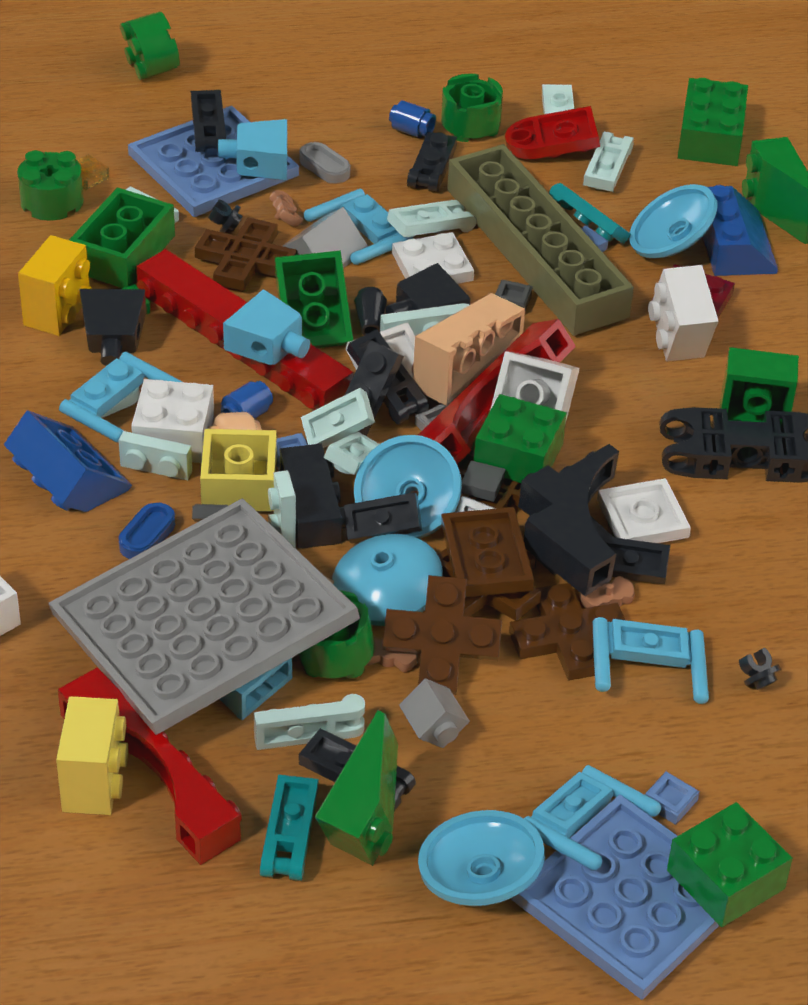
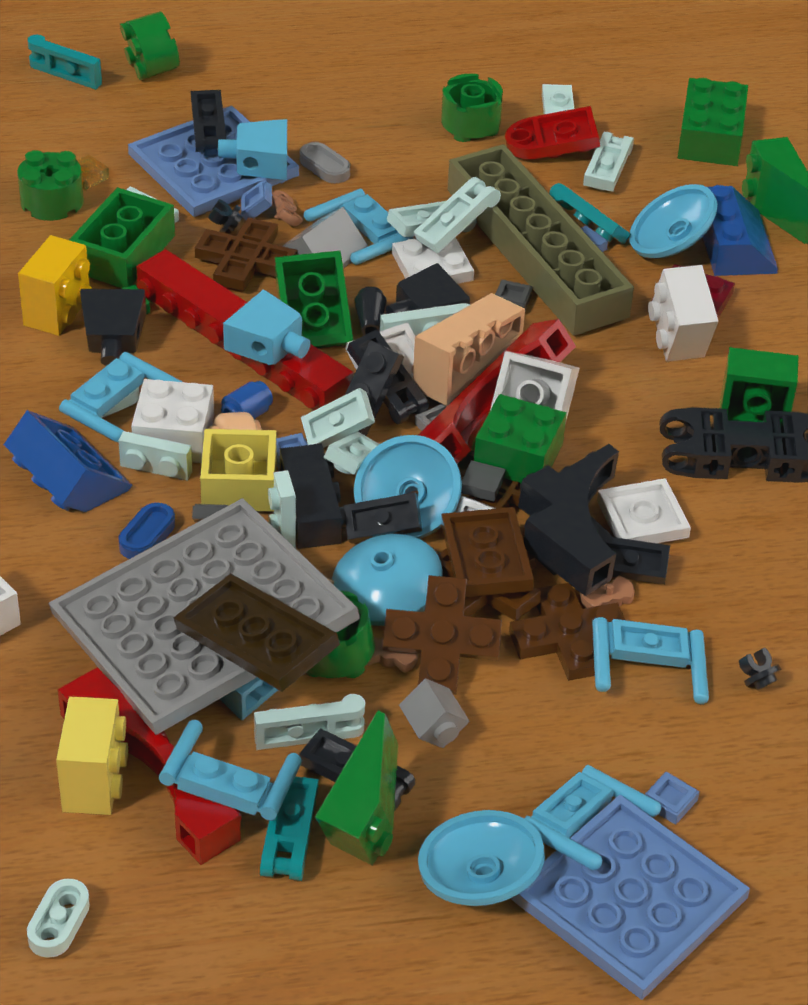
blue brick [389,100,436,138] -> none
black plate [407,132,457,192] -> none
green brick [667,802,793,928] -> none
none -> light aqua plate [27,879,90,958]
none -> teal plate [28,35,102,90]
none -> medium azure plate [159,720,302,820]
none -> dark brown plate [173,573,340,692]
none -> medium blue tile [241,180,272,219]
none -> light aqua plate [413,177,501,253]

